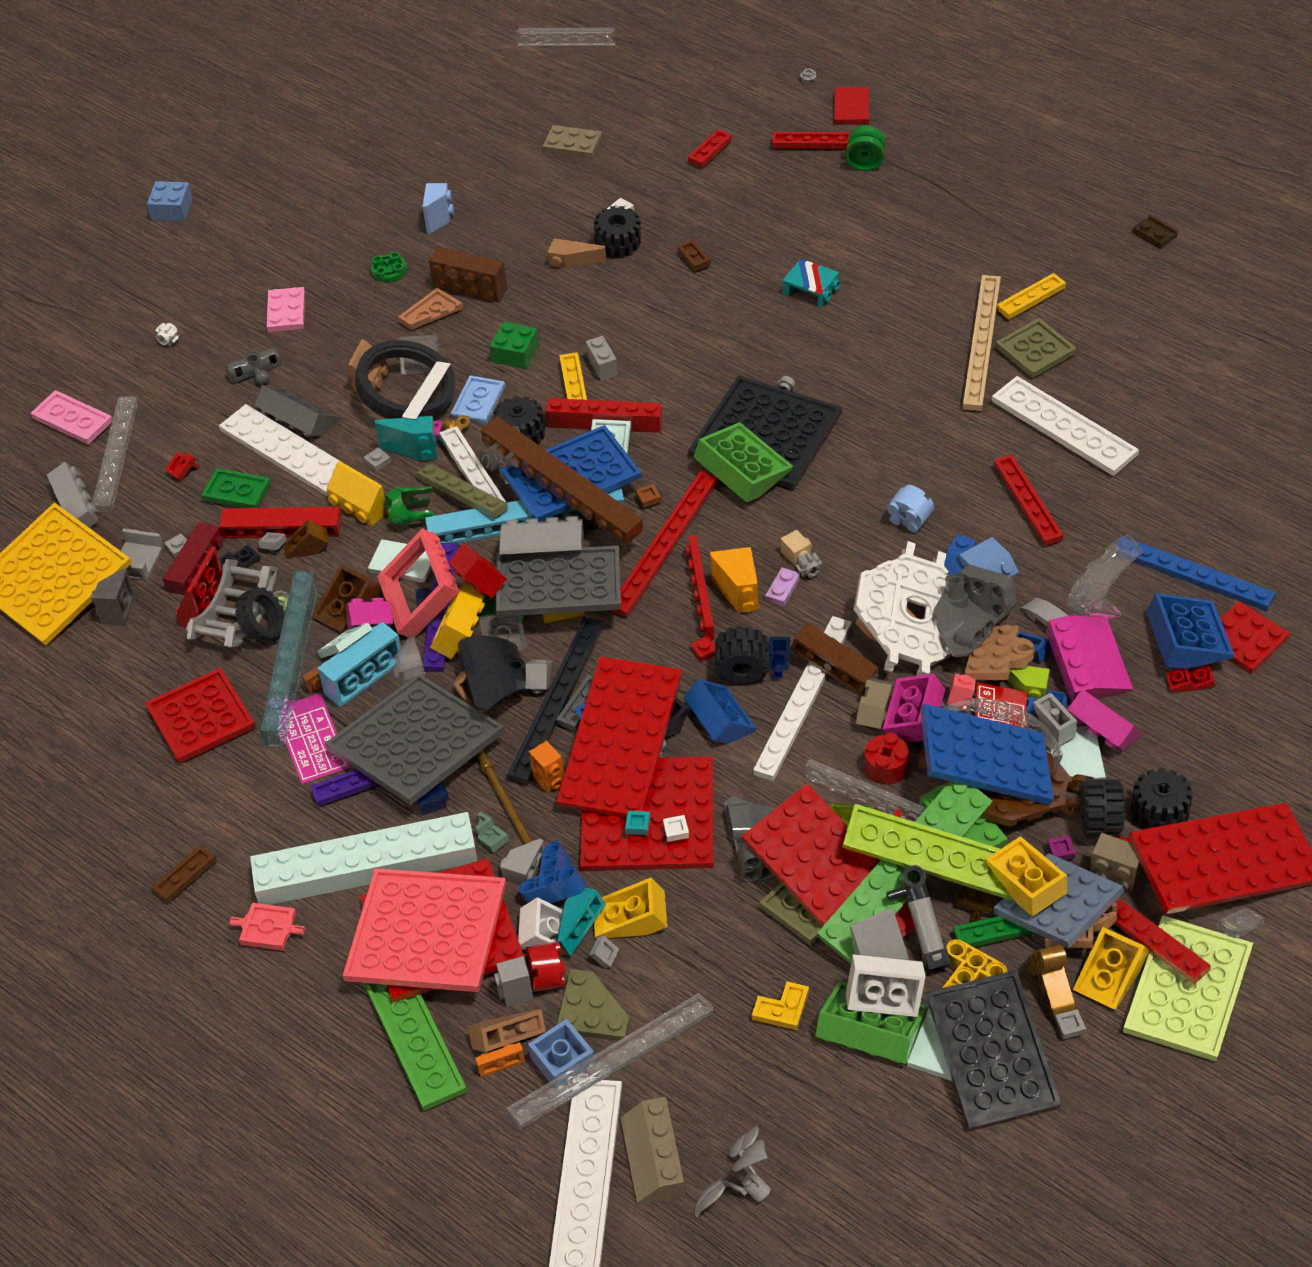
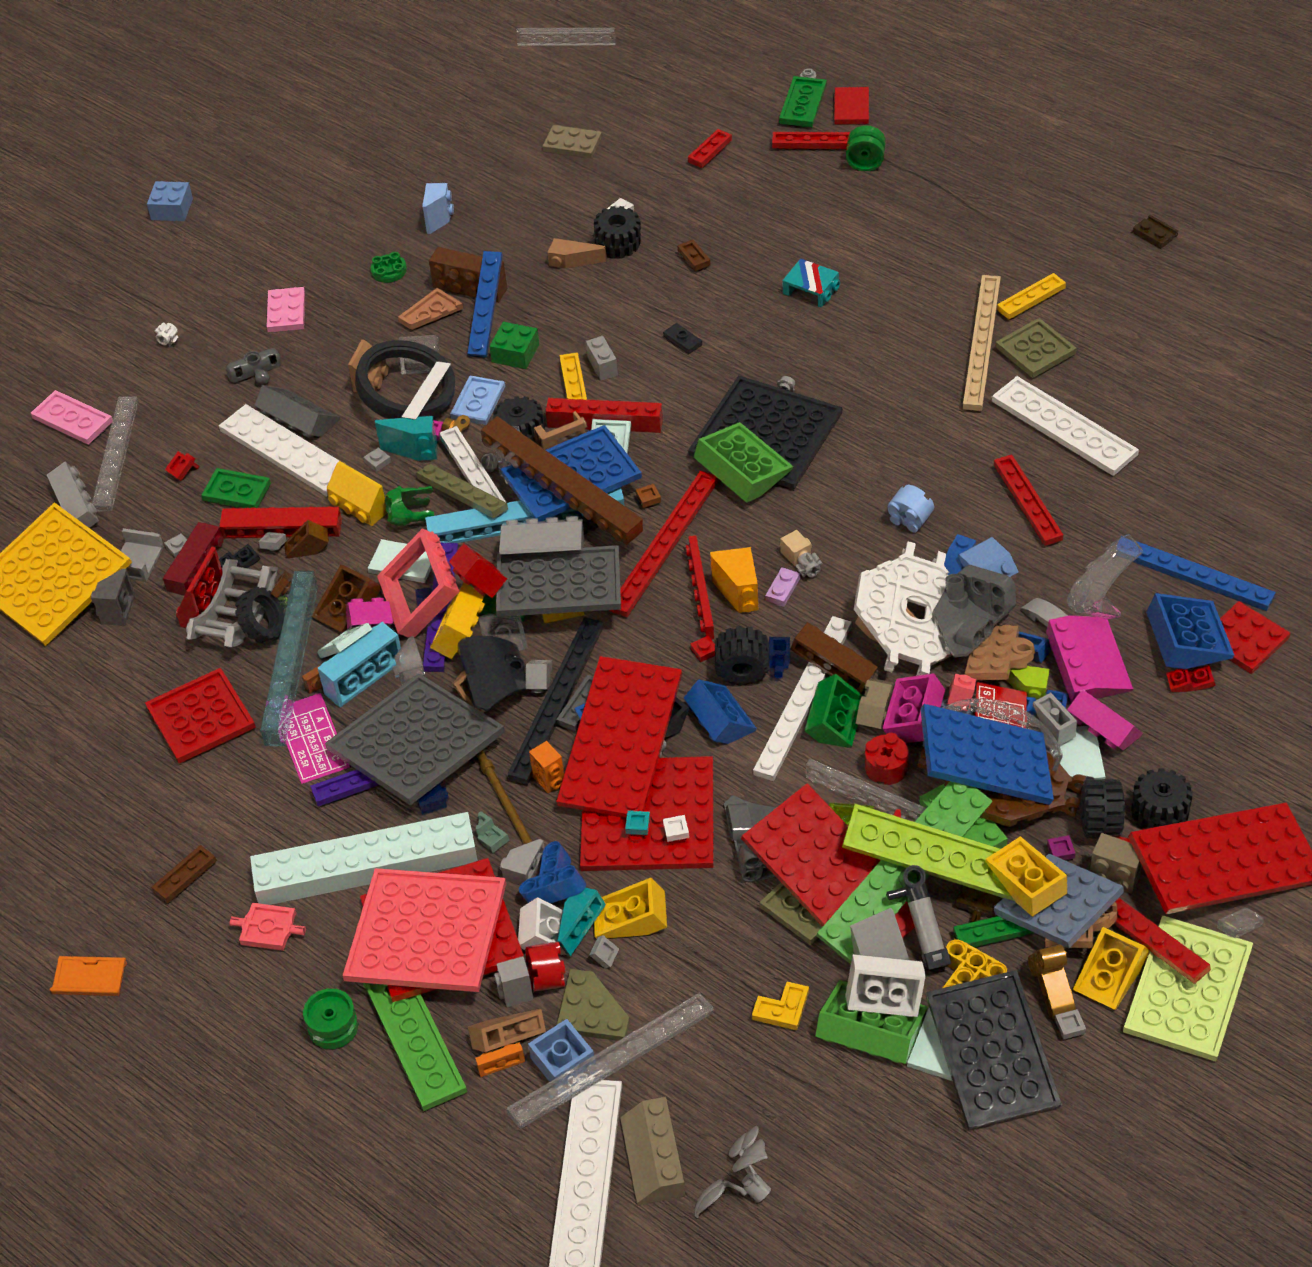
none -> orange door [50,956,127,996]
none -> reddish brown plate [271,570,292,598]
none -> green wheel [303,988,359,1049]
none -> blue plate [467,251,503,358]
none -> medium nougat window [534,411,587,450]
none -> black plate [663,323,702,354]
none -> green plate [779,76,827,127]
none -> green slope [805,674,864,748]

